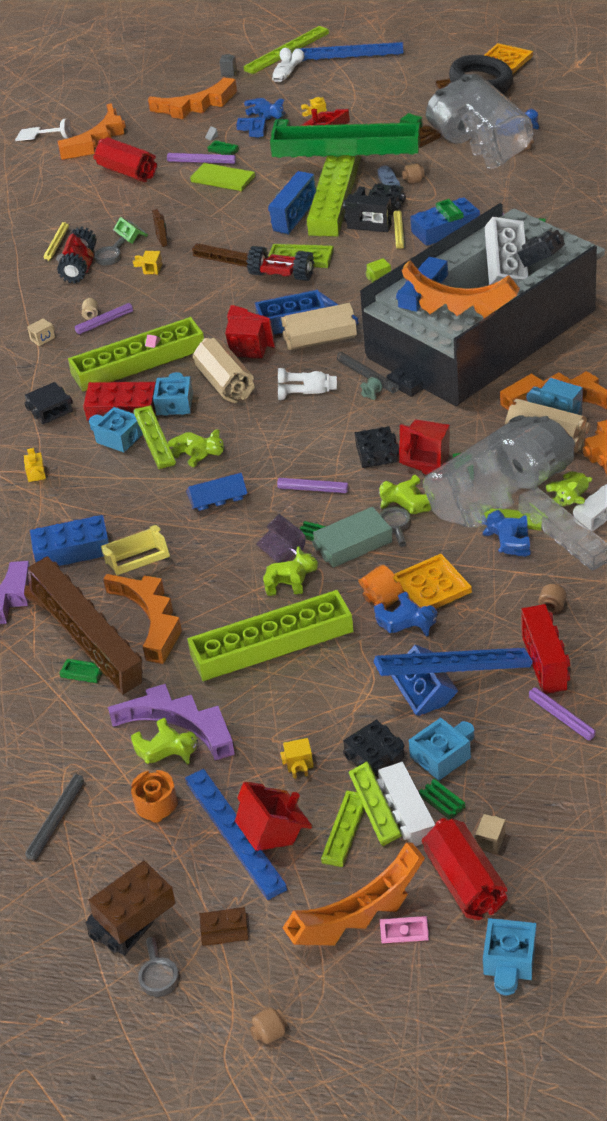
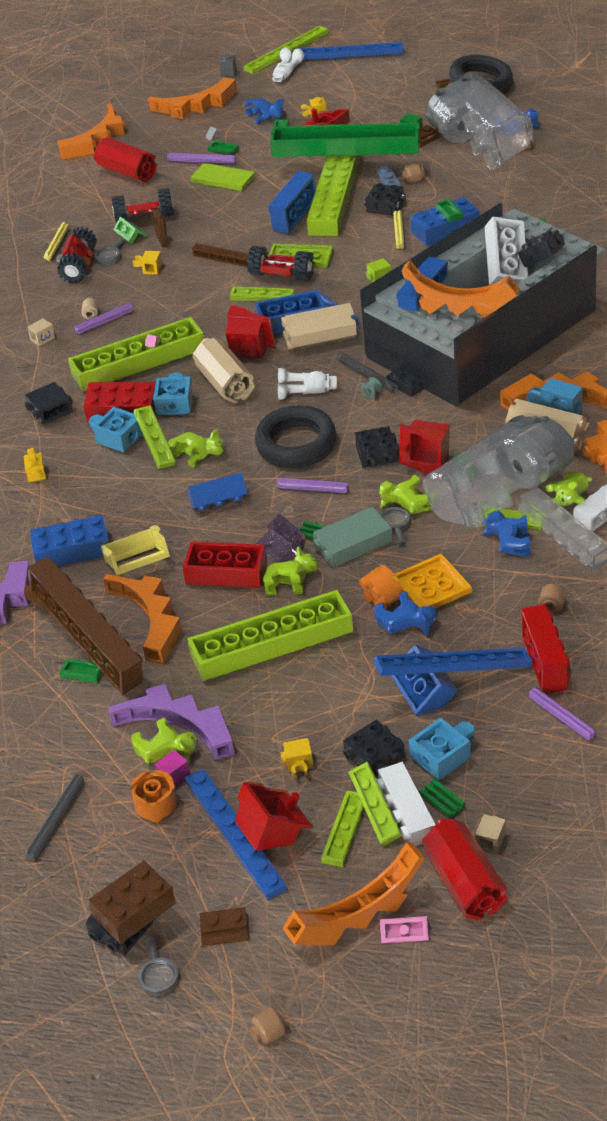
white piece [15,119,72,141] -> none
blue plate [236,117,266,138] -> none
black brick [343,186,392,232] -> none
dark azure brick [483,918,536,995] -> none
light orange plate [484,43,533,74] -> none
none -> black plate [112,188,174,224]
none -> dark pink brick [154,750,190,786]
none -> red brick [183,542,268,588]
none -> lime tile [230,286,295,302]
none -> black tyre [255,405,336,468]

